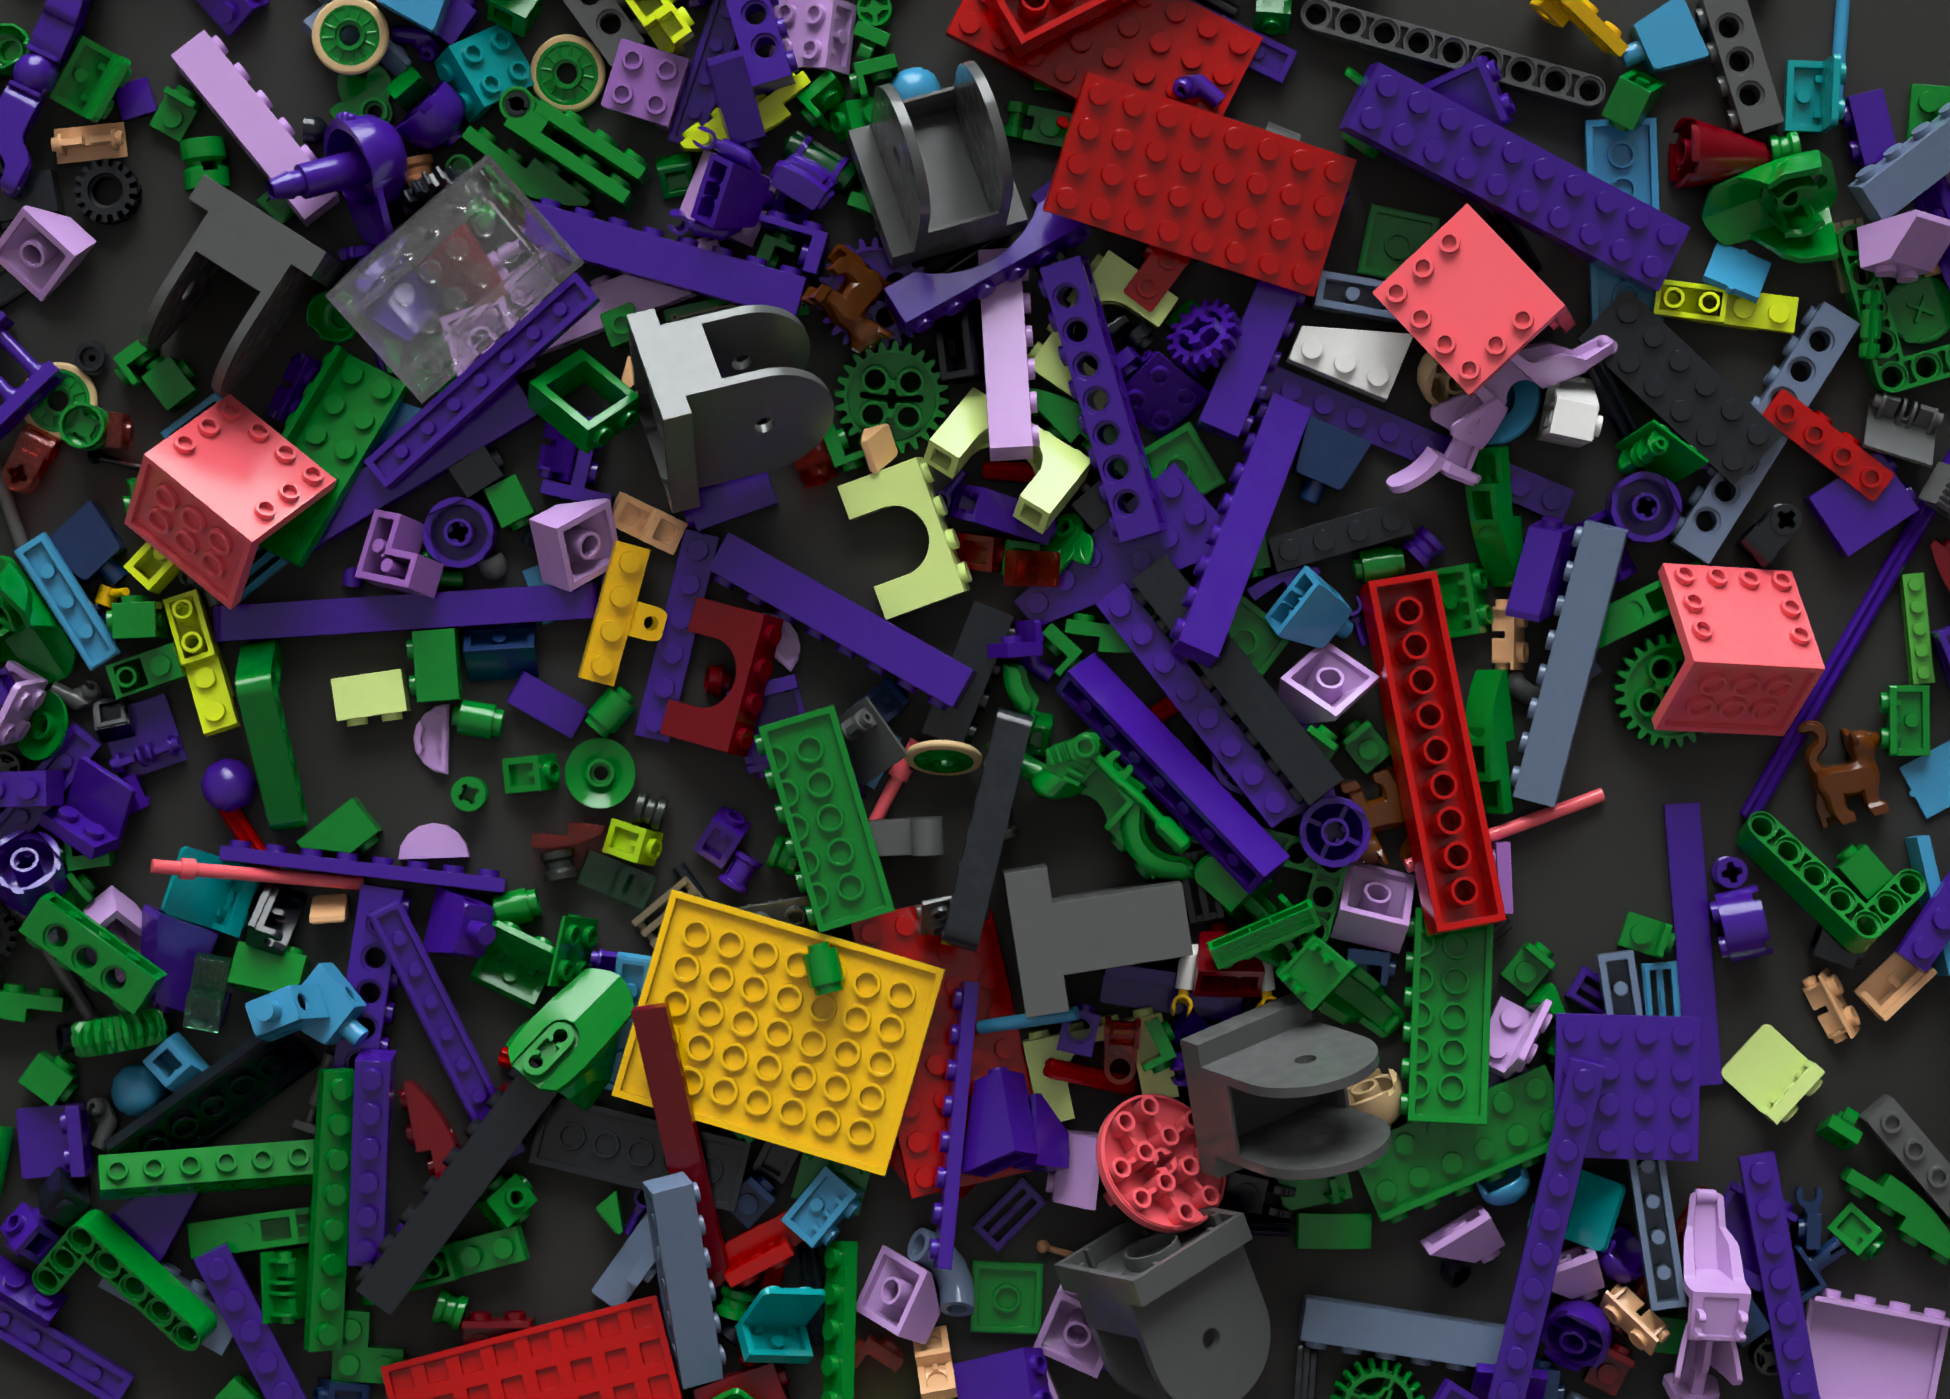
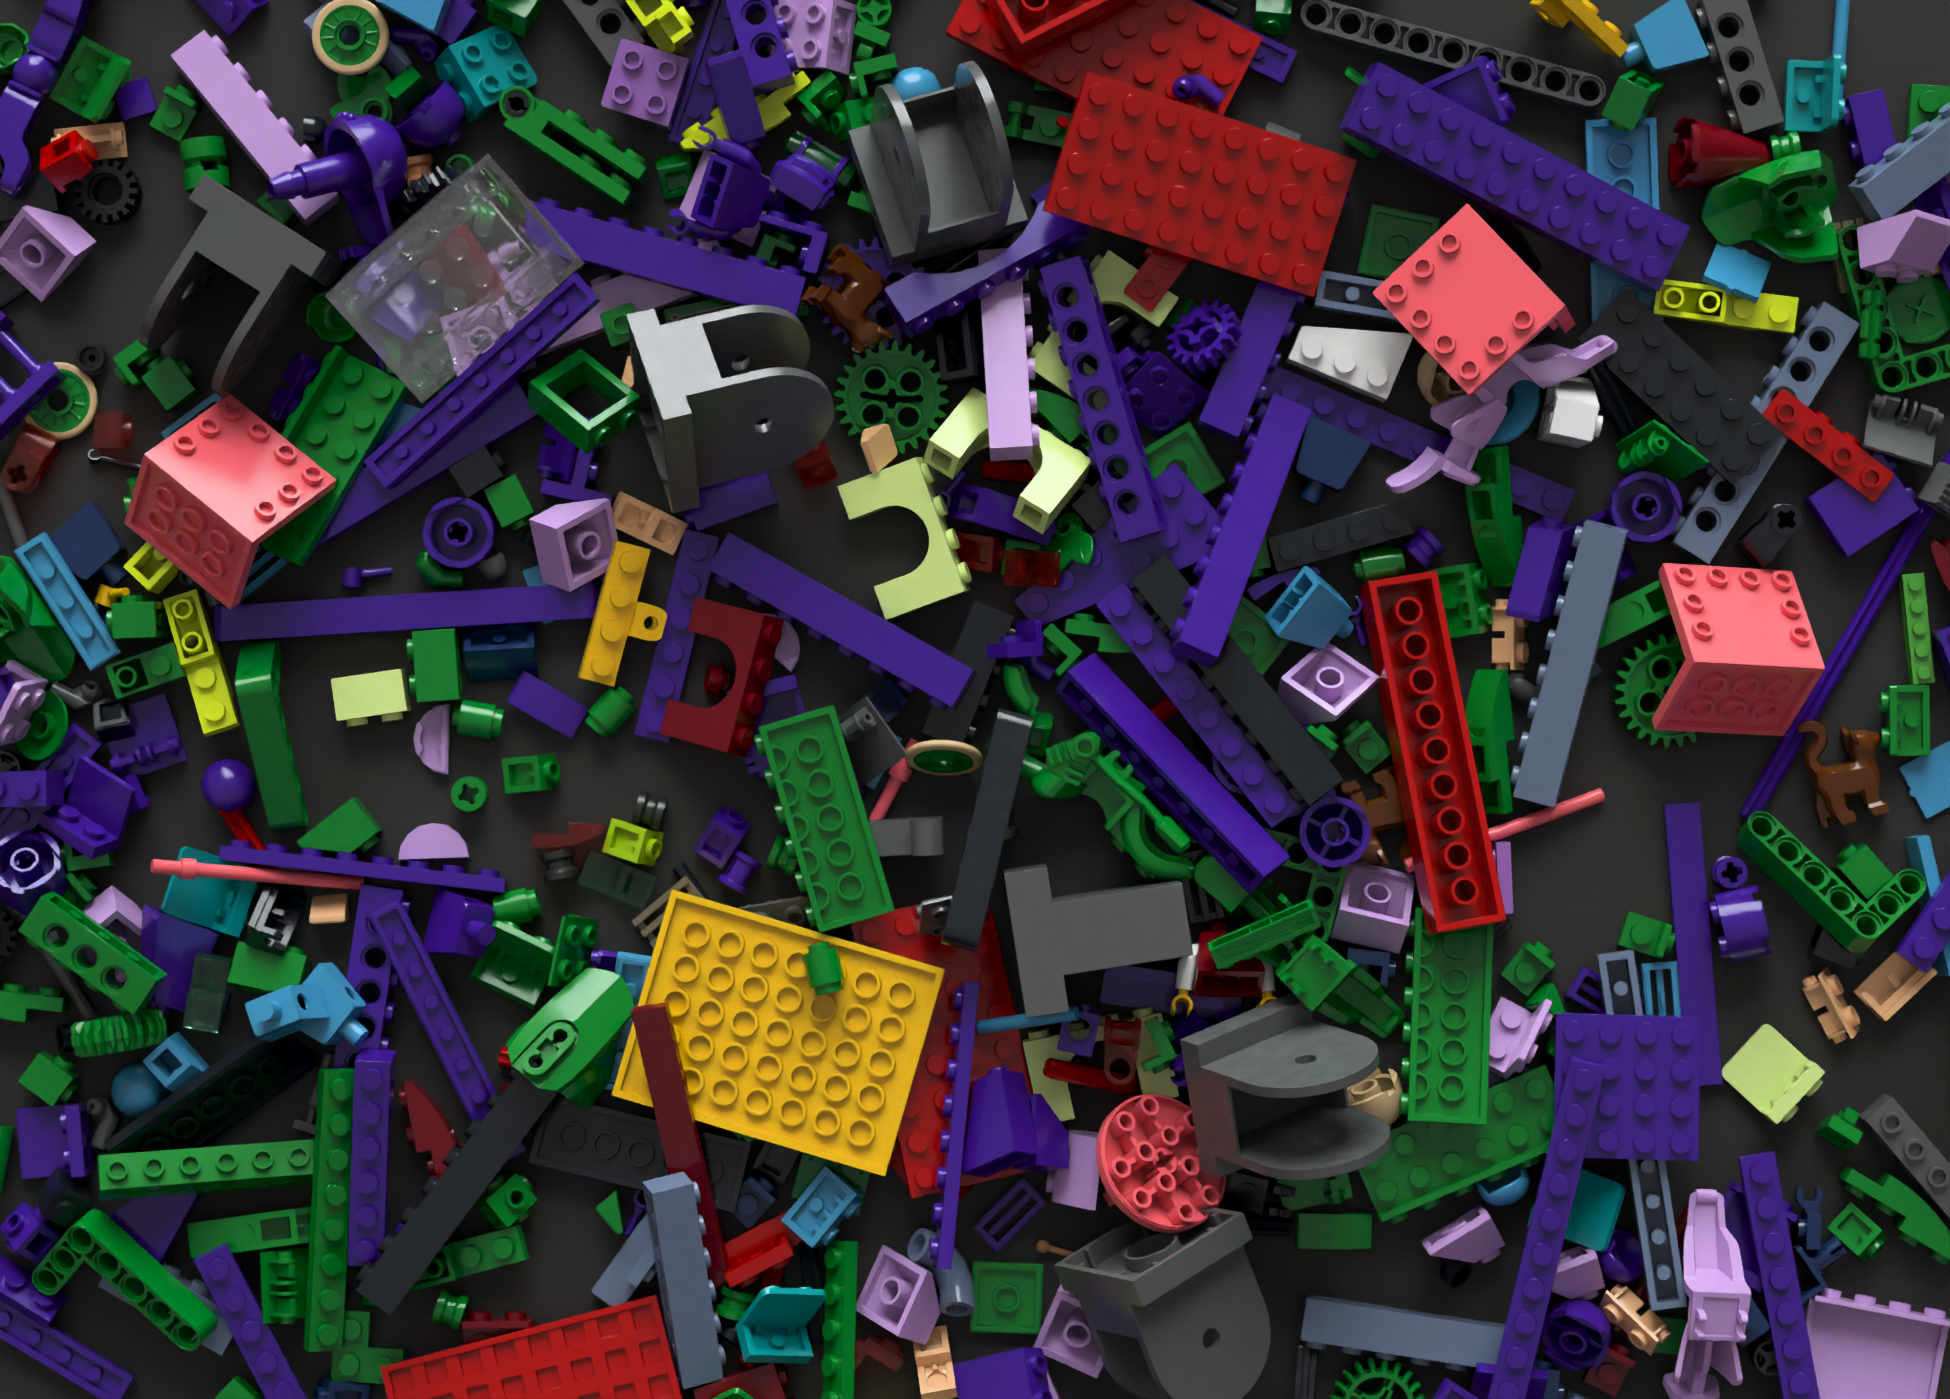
green wheel [58,402,115,452] -> none
medium lavender brick [355,509,444,599] -> none
green slope [461,125,593,210] -> none
green wheel [530,34,606,112] -> none
green dish [565,738,636,809] -> none
green bracket [824,423,866,473] -> none
none -> red brick [40,130,98,194]

